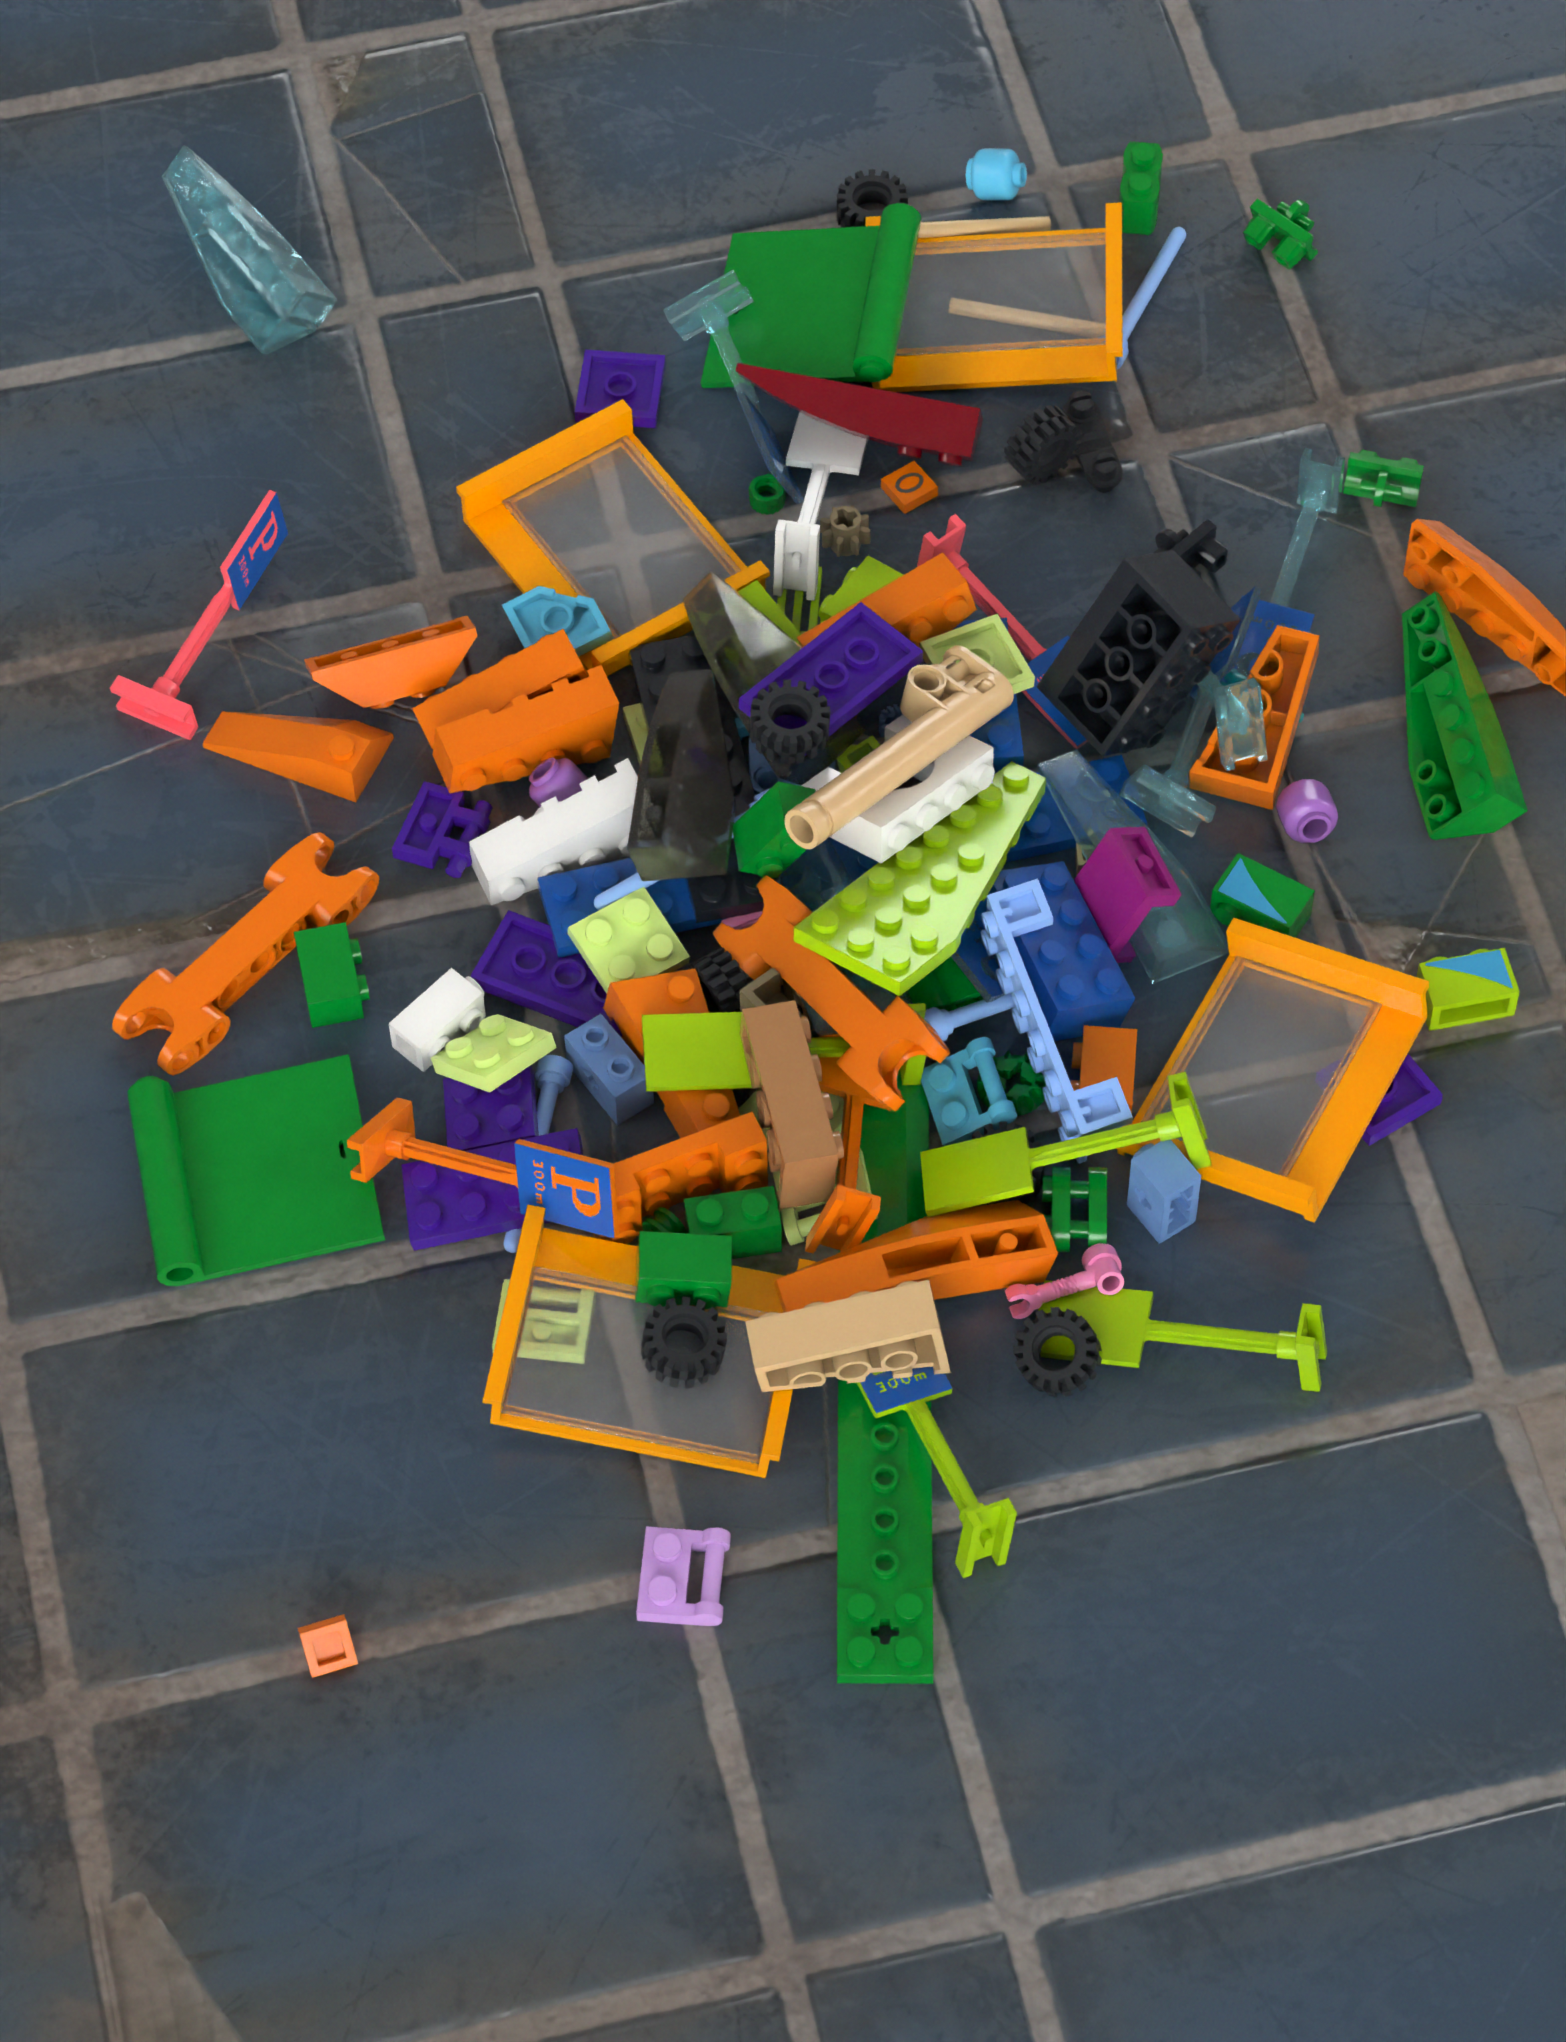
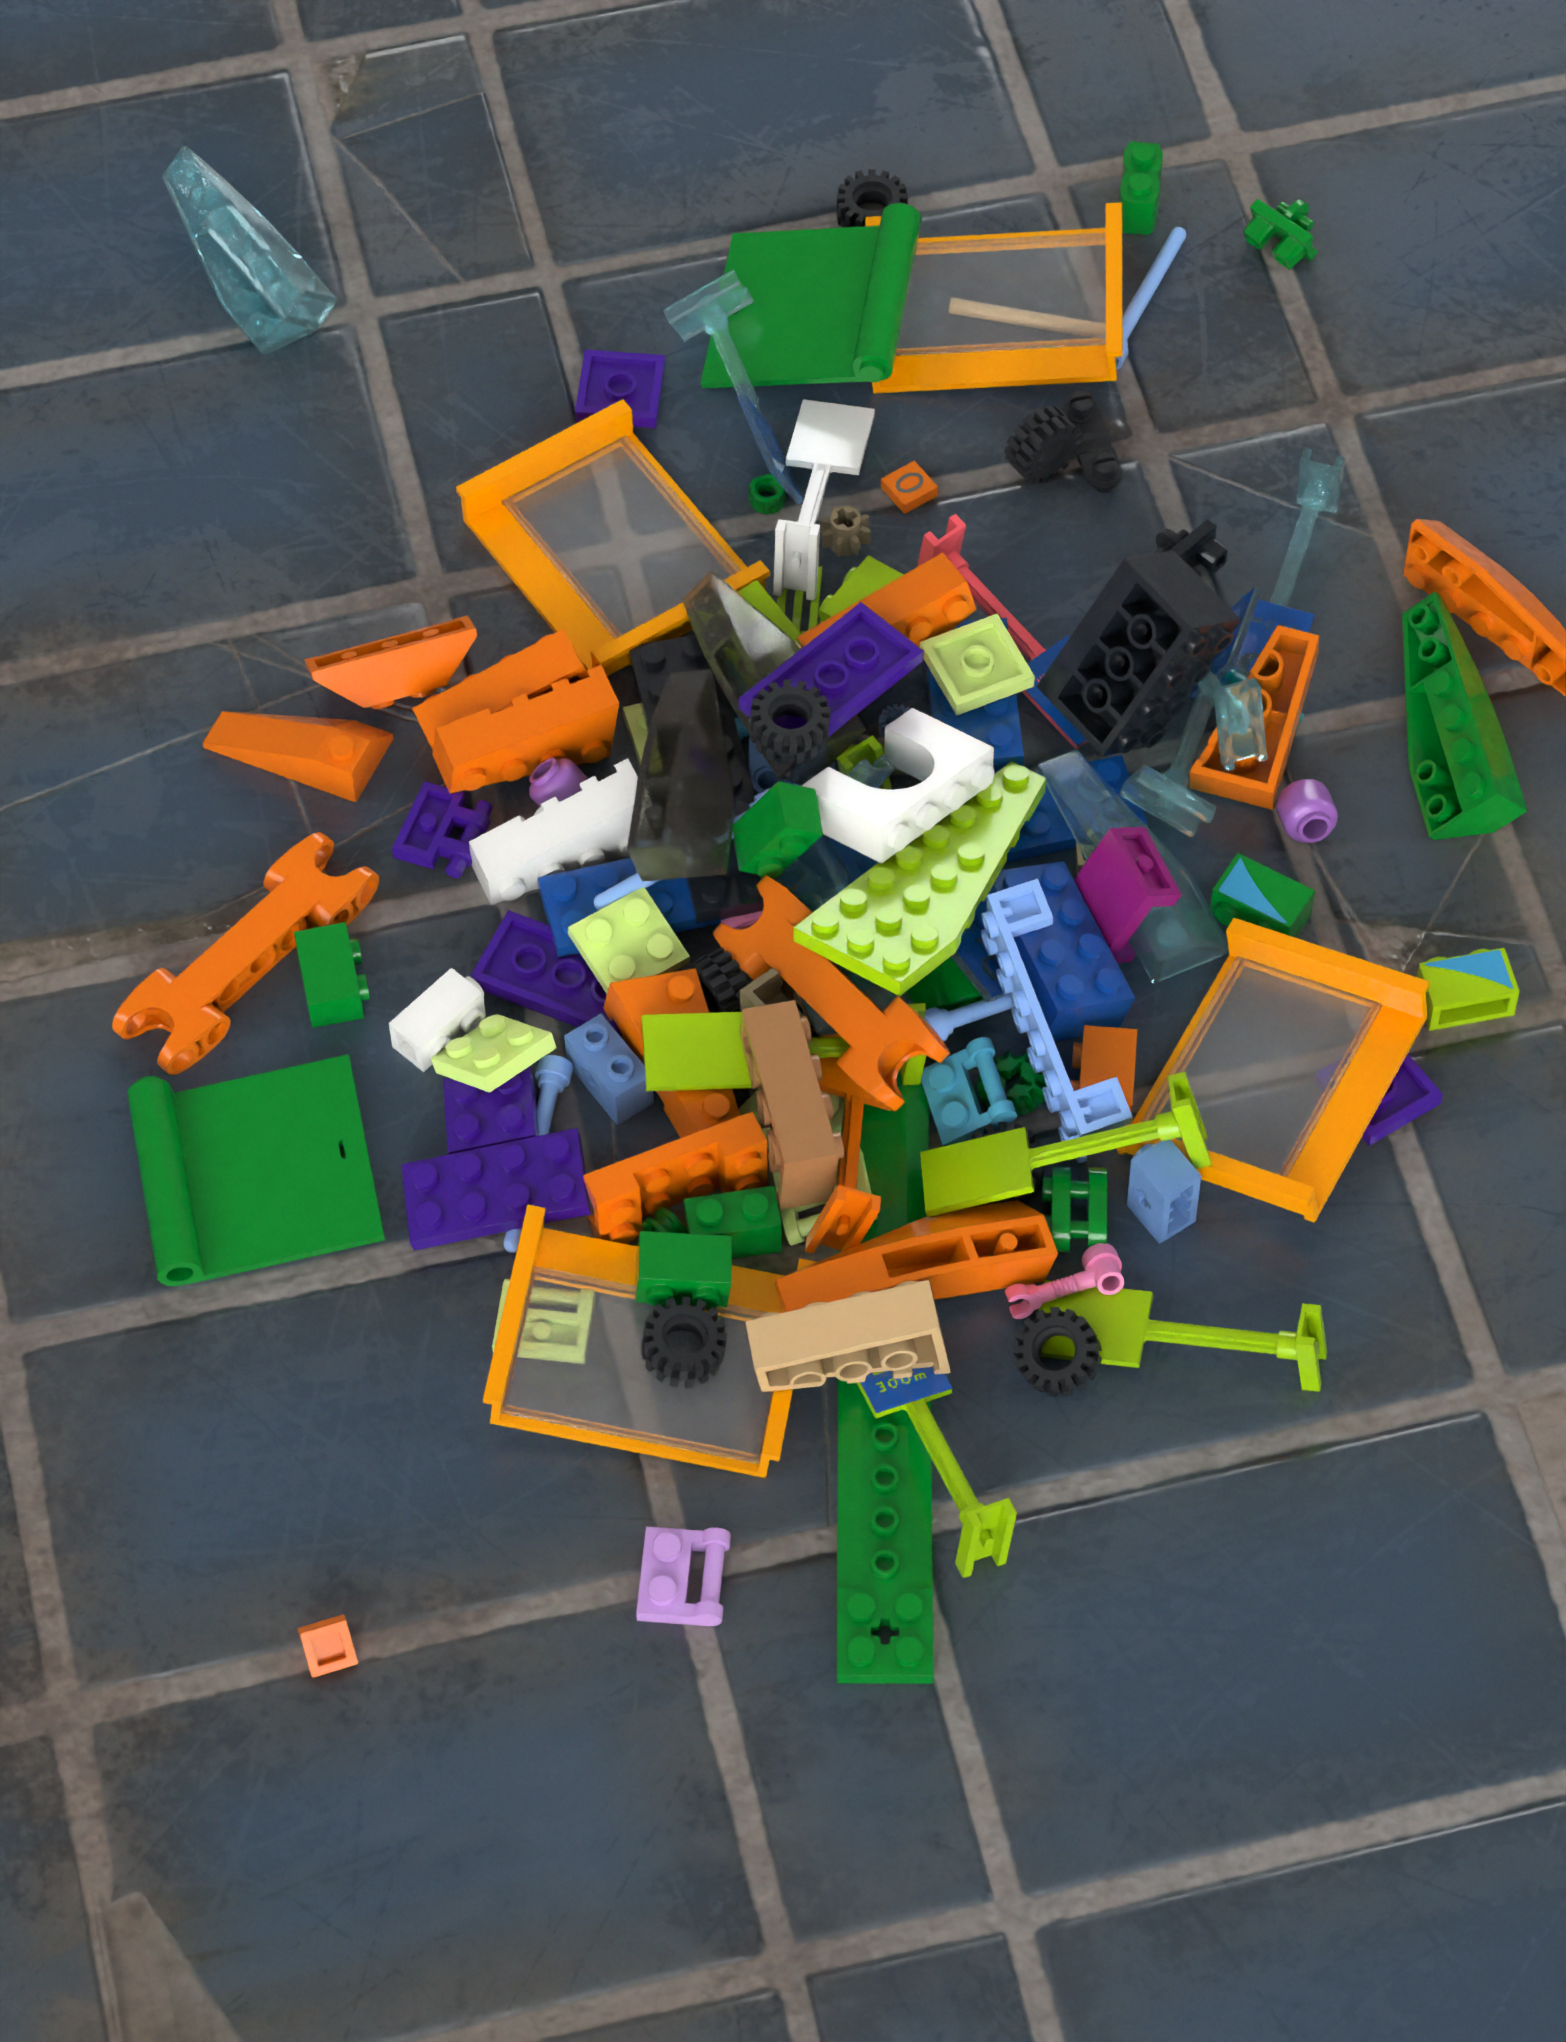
coral piece [110,490,288,740] -> none
piece [347,1097,619,1239] -> none
medium azure plate [502,586,614,657] -> none
dark red wedge [735,363,983,466] -> none
tan piece [784,645,1014,849] -> none
tan bar [918,216,1051,238] -> none
medium azure head [966,148,1027,201] -> none
green hips [1343,450,1424,507] -> none

